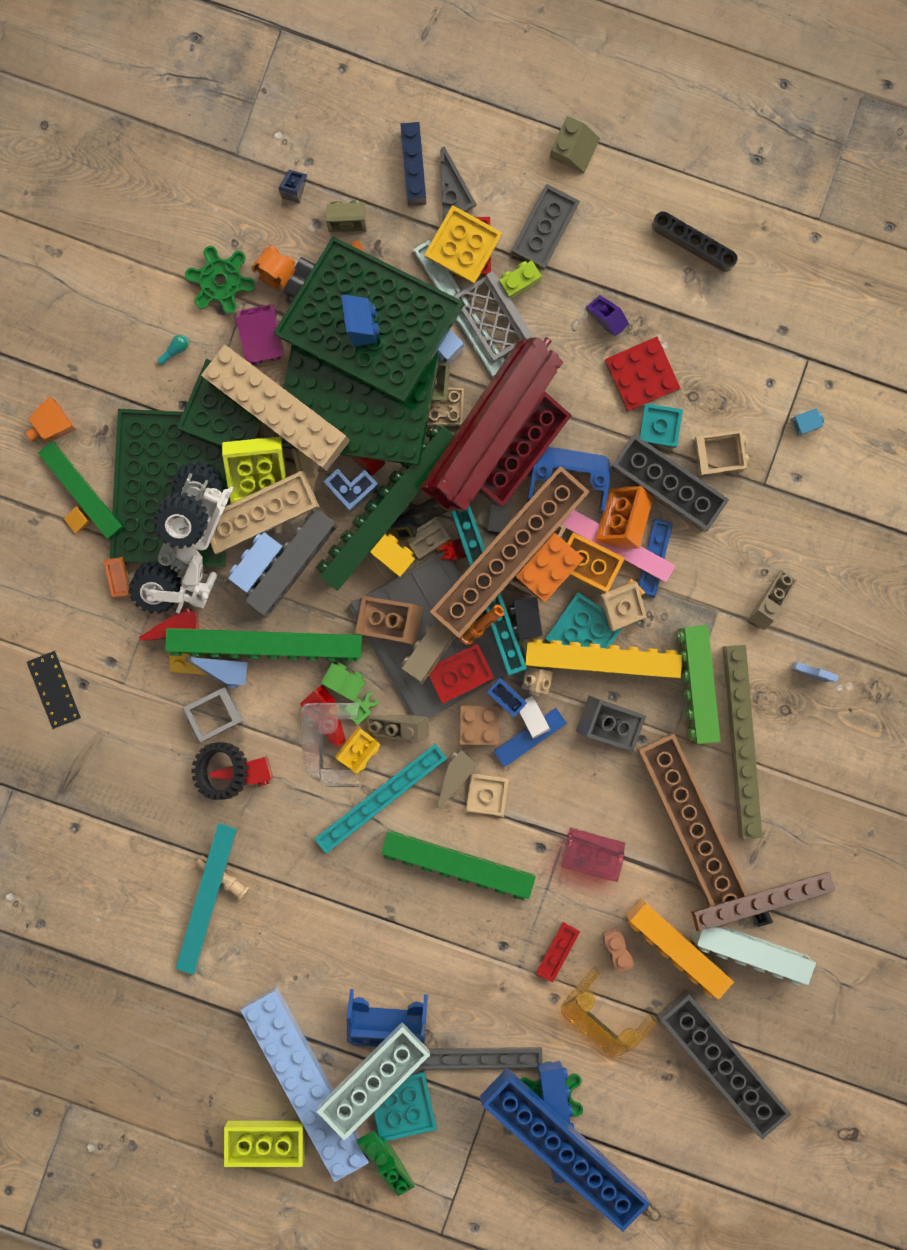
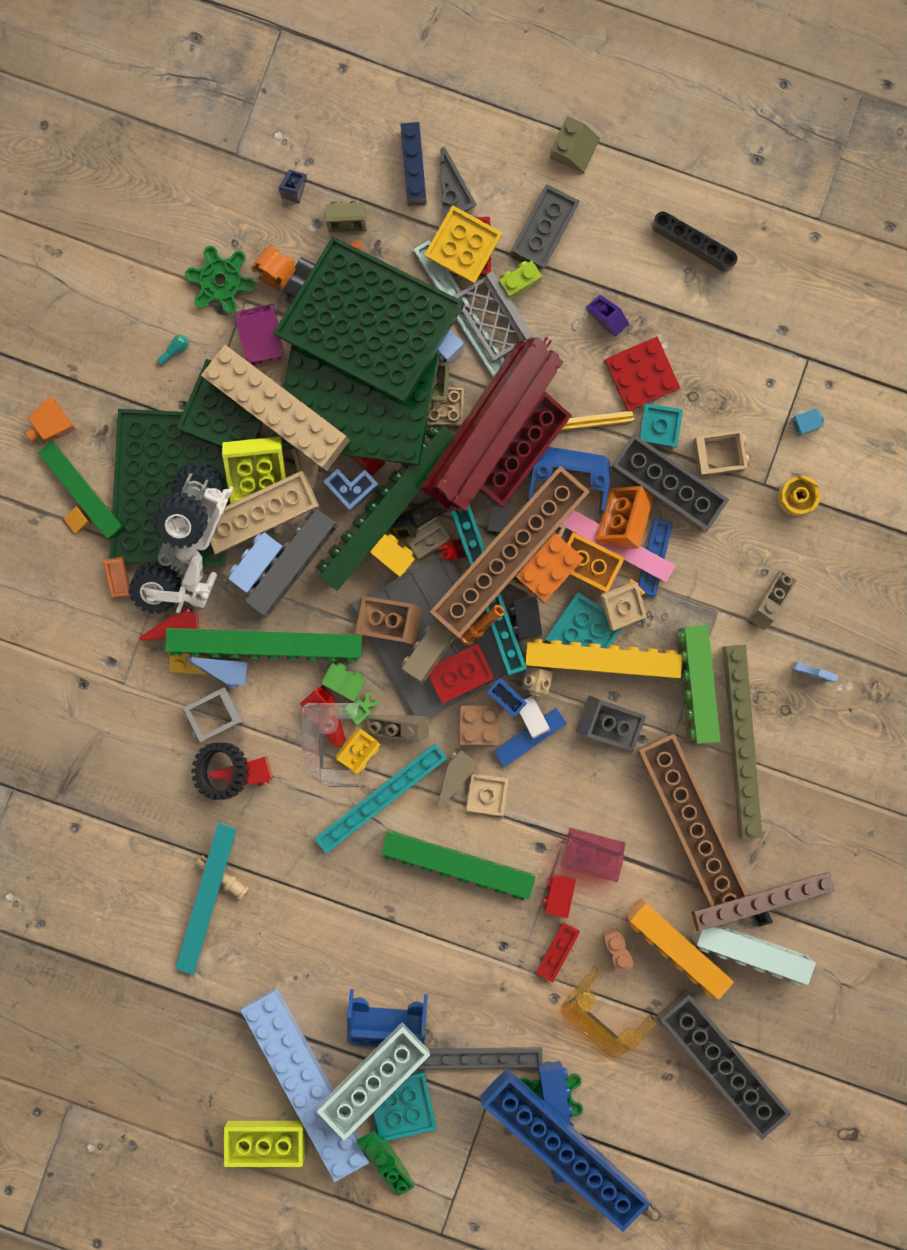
black sticker [27,651,81,729] -> none
blue slope [341,295,380,347] -> none
none -> red brick [542,873,576,918]
none -> yellow axle [561,411,634,431]
none -> yellow brick [777,476,821,516]

